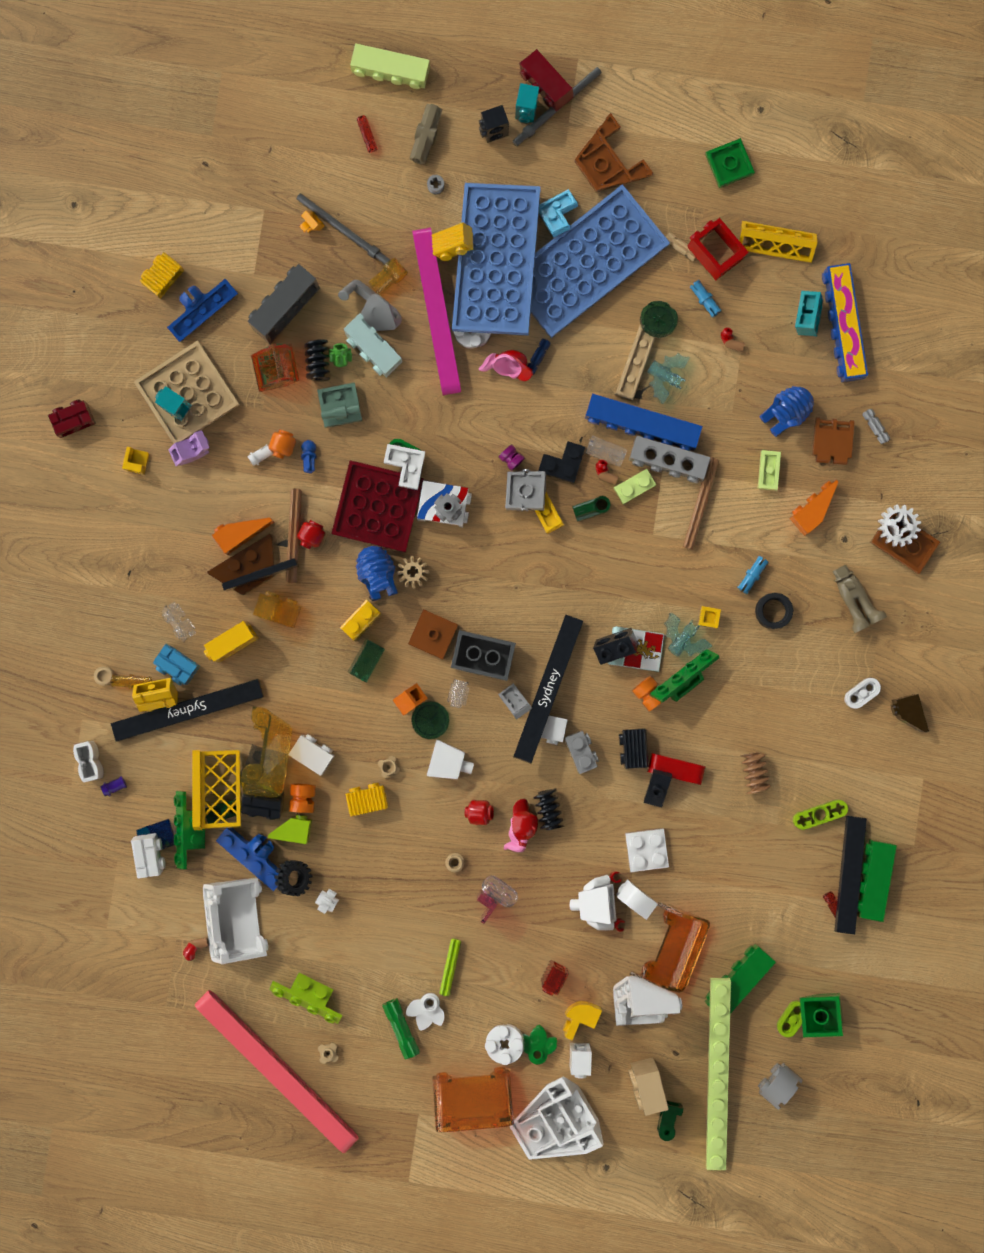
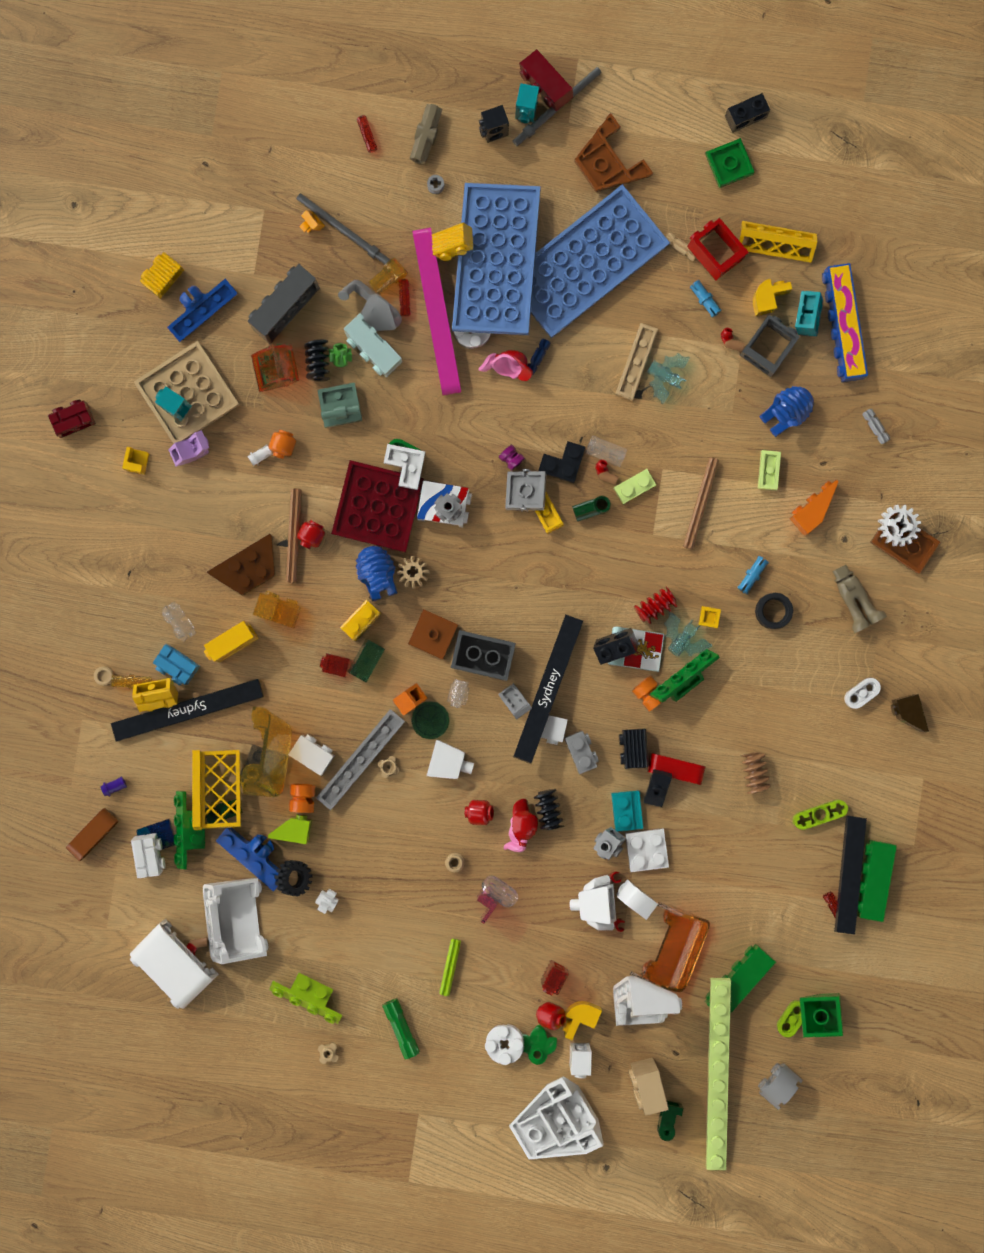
white brick [73,741,104,782] -> none
coral beam [195,990,359,1154] -> none
orange slope [212,517,275,555] -> none
black tile [222,558,299,592] -> none
black brick [241,786,284,820] -> none
blue axle [301,440,317,474] -> none
yellow brick [345,782,389,817] -> none
yellowish green brick [350,43,430,89] -> none
white plate [406,993,444,1031] -> none
clear orange windscreen [432,1067,514,1133] -> none
medium azure tile [539,189,578,238] -> none
blue brick [585,393,703,451] -> none
light grey brick [629,436,710,483] -> none
clear green tile [640,301,678,338] -> none
dark orange plate [812,417,854,465] -> none
none -> dark orange beam [66,808,119,861]
none -> white windscreen [130,919,219,1009]
none -> light grey plate [316,709,405,810]
none -> clear red bracket [320,653,350,678]
none -> clear red axle [398,279,411,317]
none -> red head [536,1002,566,1031]
none -> light grey brick [593,827,626,860]
none -> teal plate [611,790,643,832]
none -> red piece [634,586,678,624]
none -> black brick [725,93,770,133]
none -> dark grey window [740,315,800,377]
none -> yellow brick [753,279,792,316]

